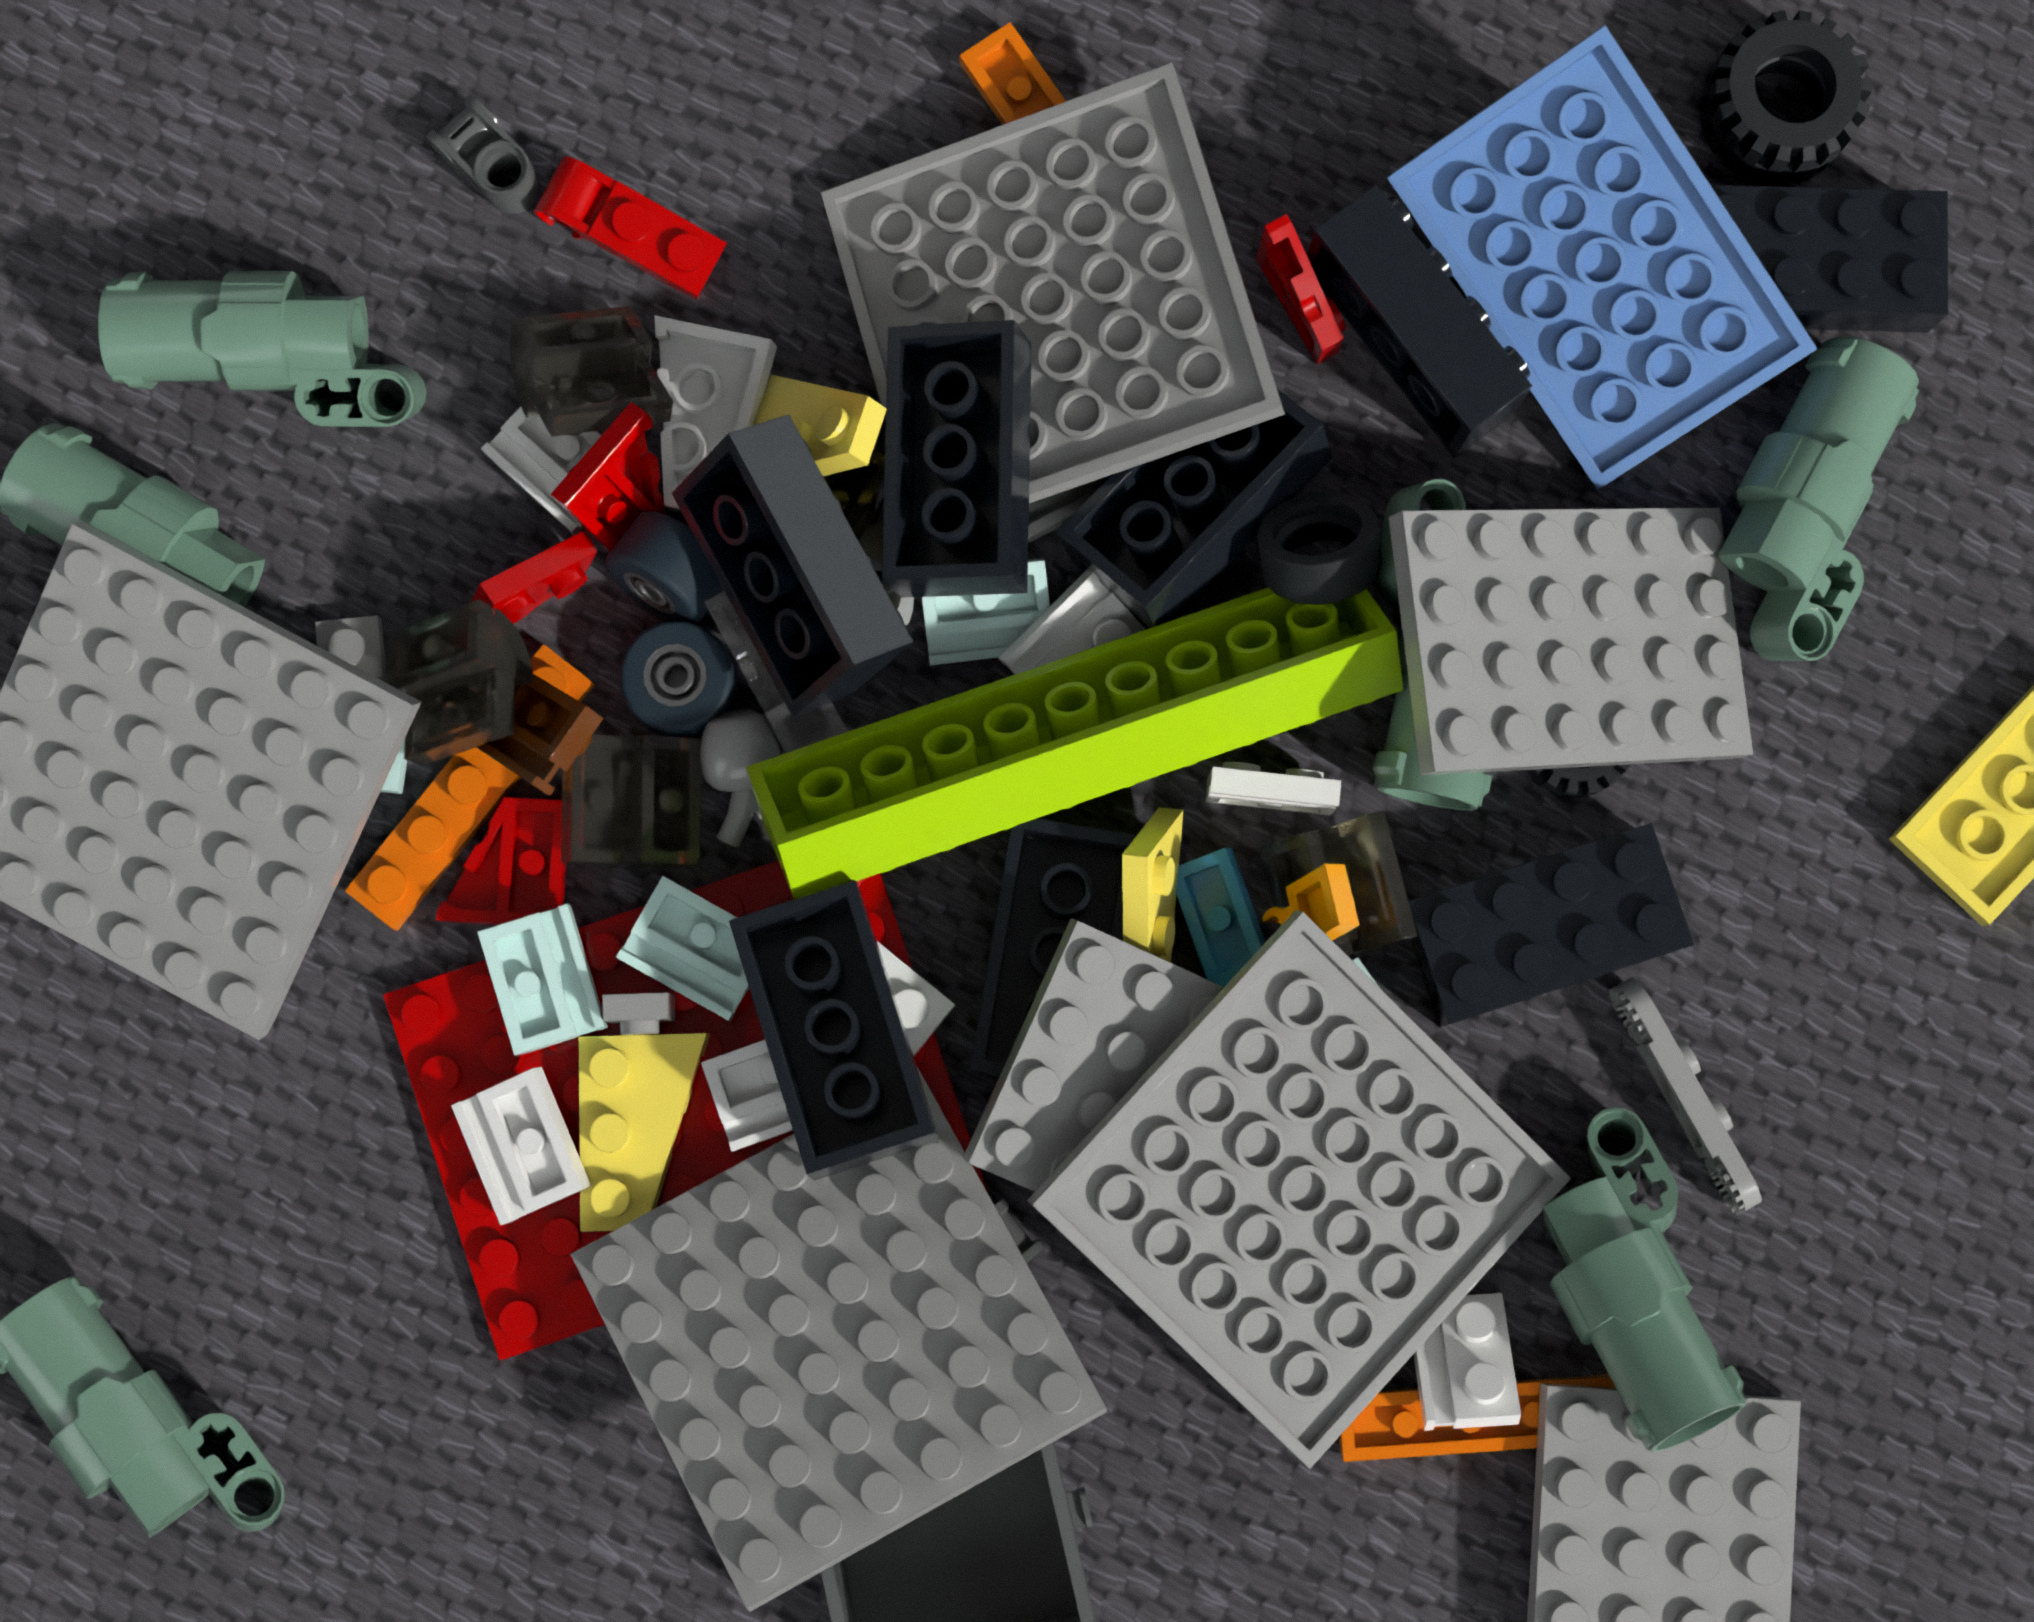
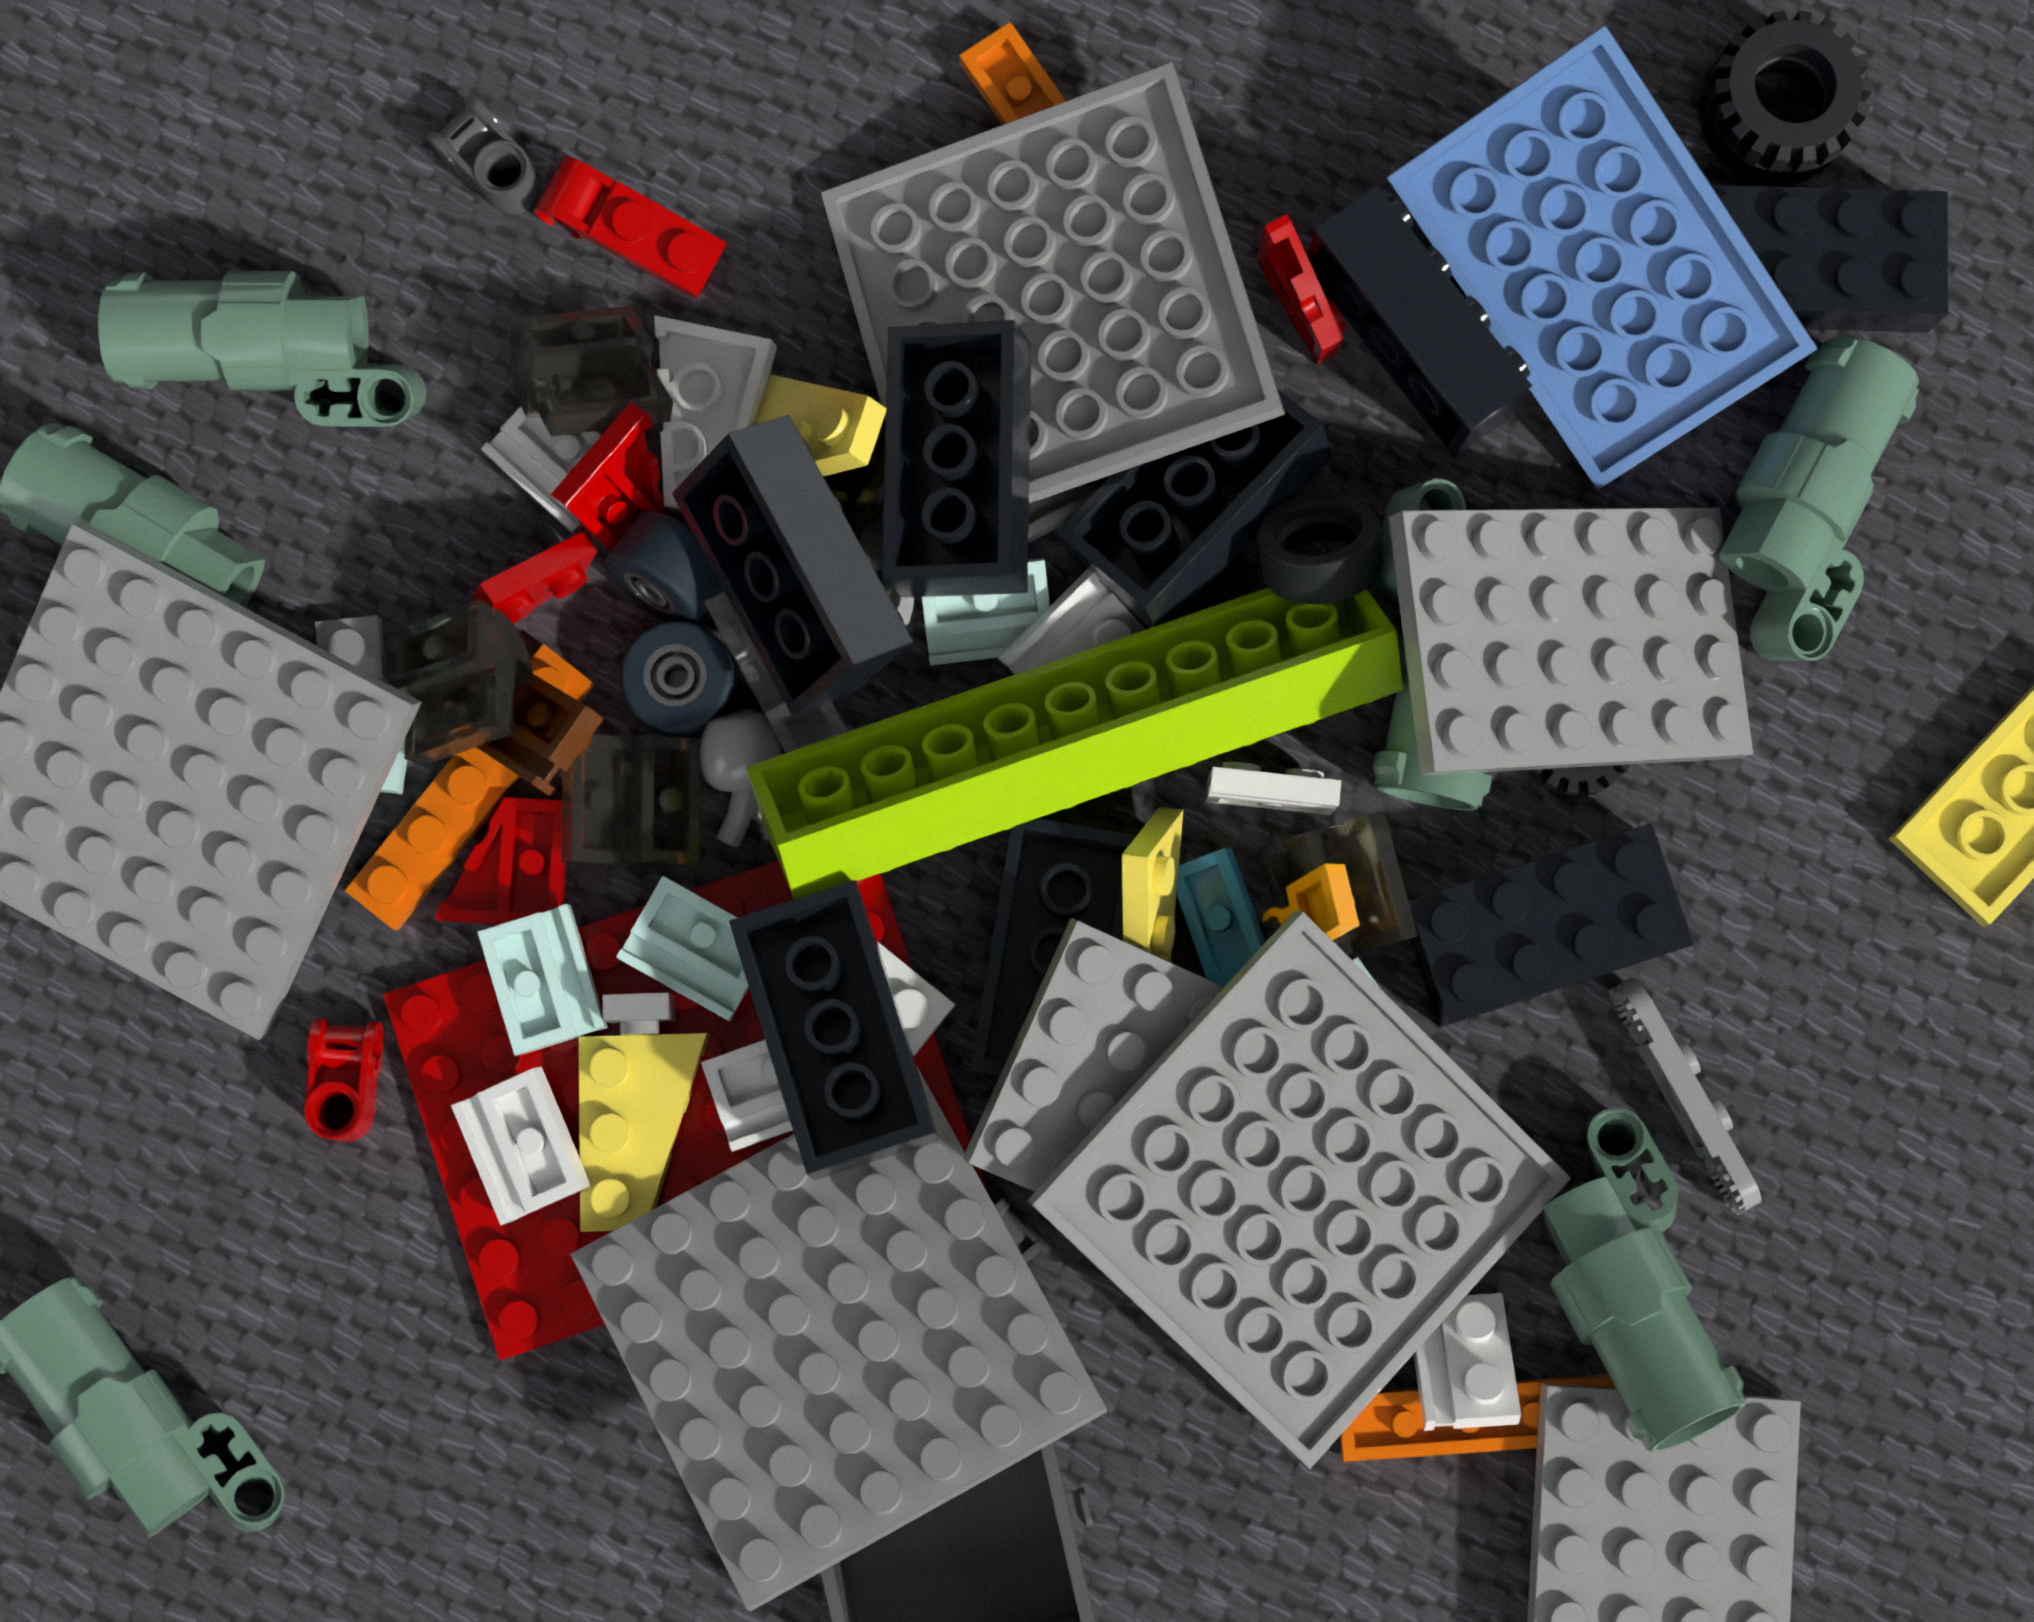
none -> red piece [304,1018,384,1143]

